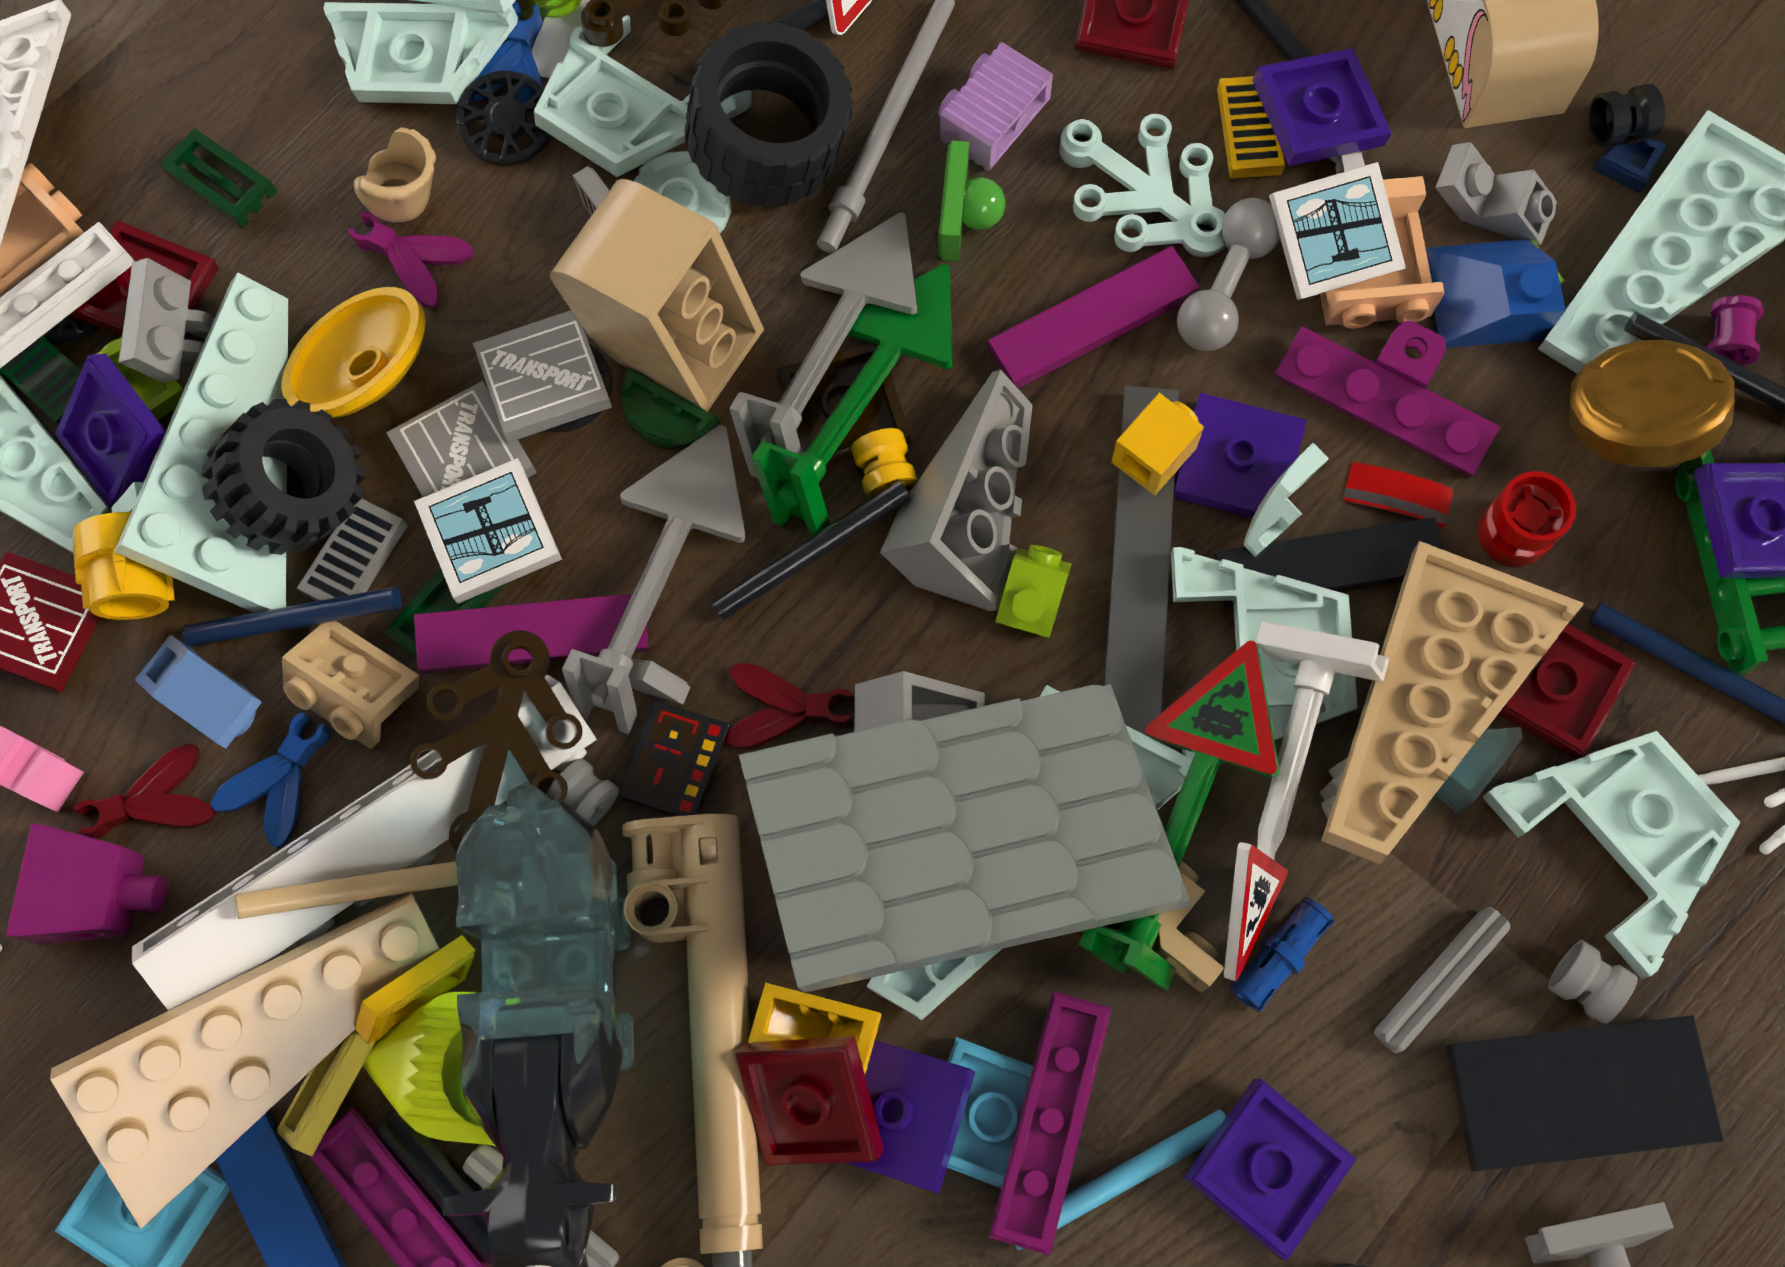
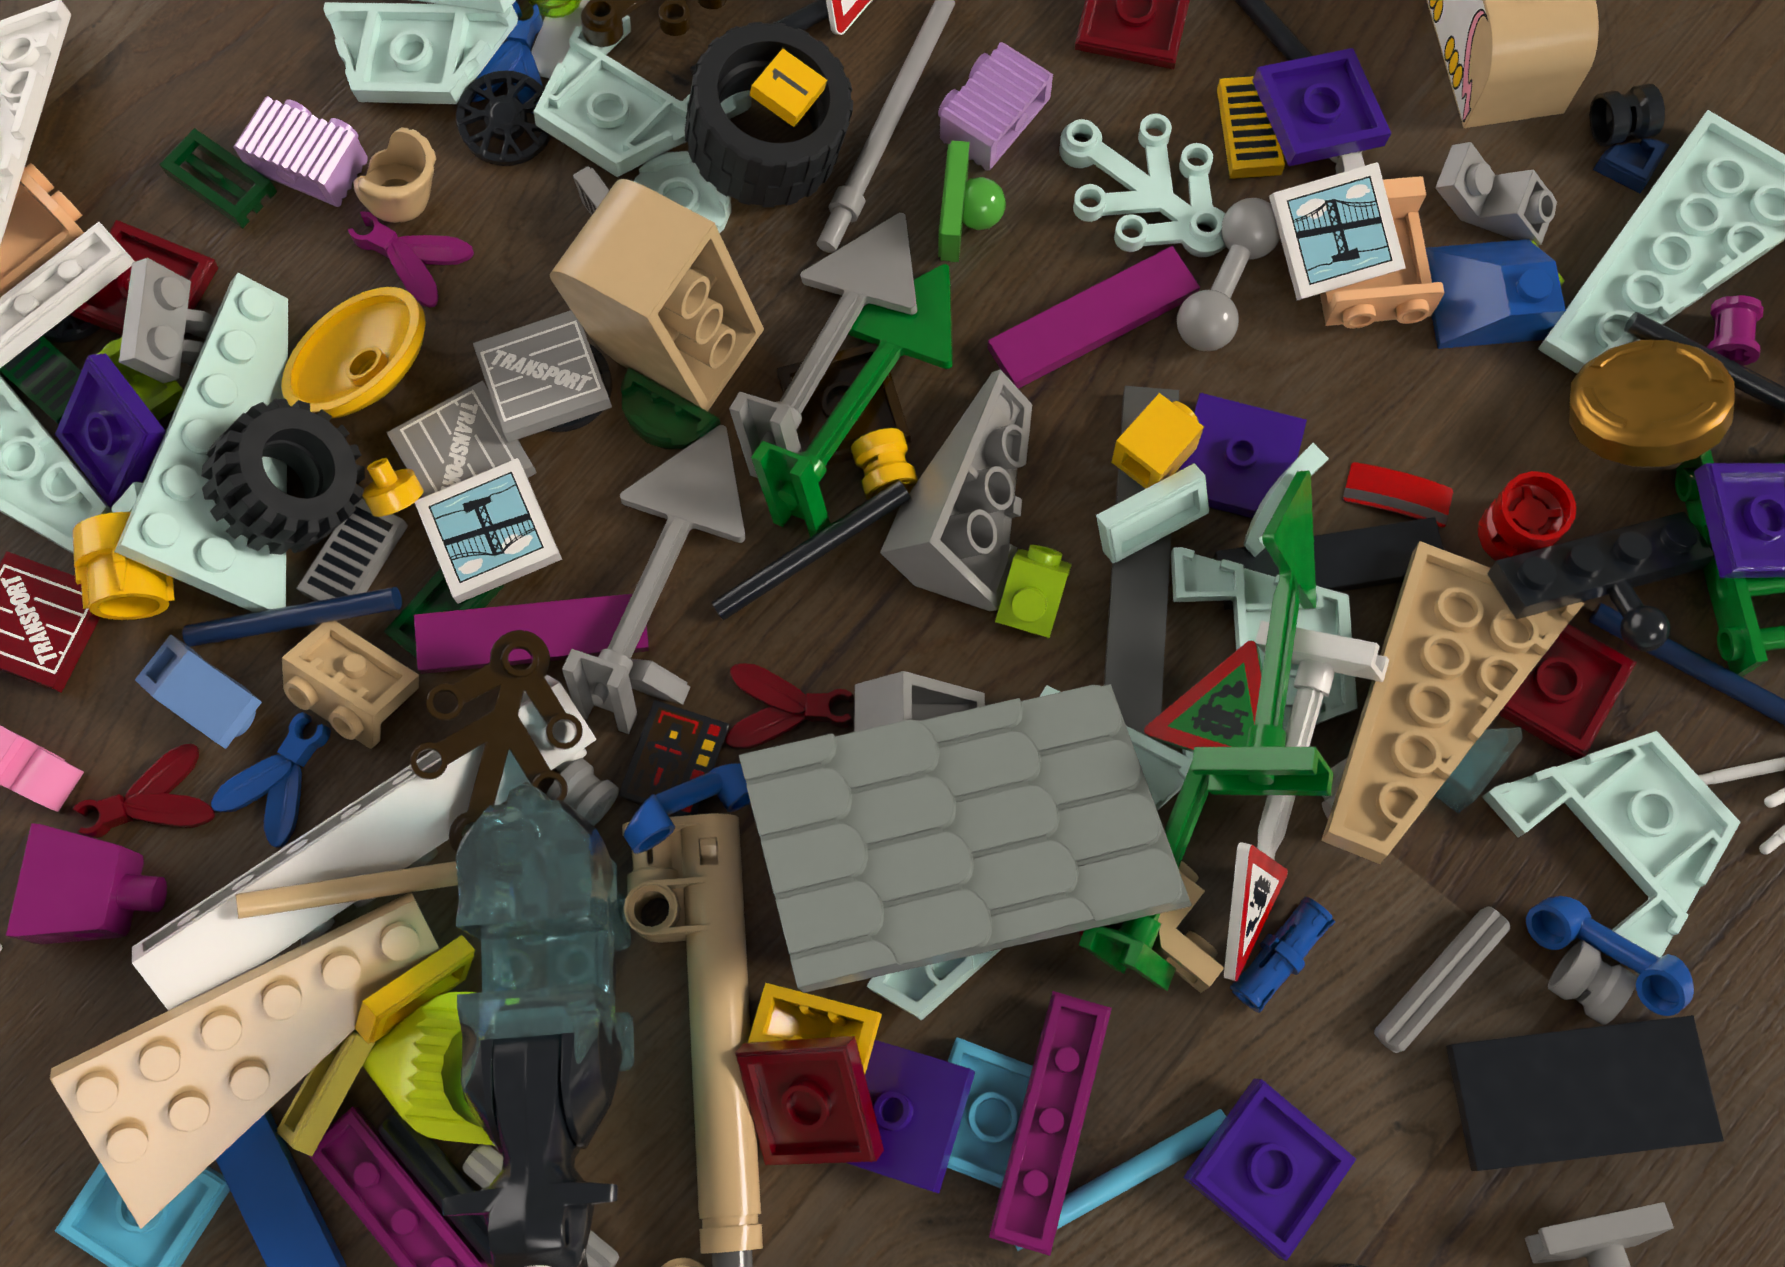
magenta plate [1274,320,1501,478] -> none
none -> lavender brick [233,96,368,207]
none -> yellow tile [362,458,424,517]
none -> blue bar [624,763,751,854]
none -> yellow tile [749,48,827,127]
none -> light aqua tile [1096,463,1209,563]
none -> green piece [1191,470,1333,796]
none -> black plate [1487,511,1714,652]
none -> blue bar [1526,896,1694,1016]

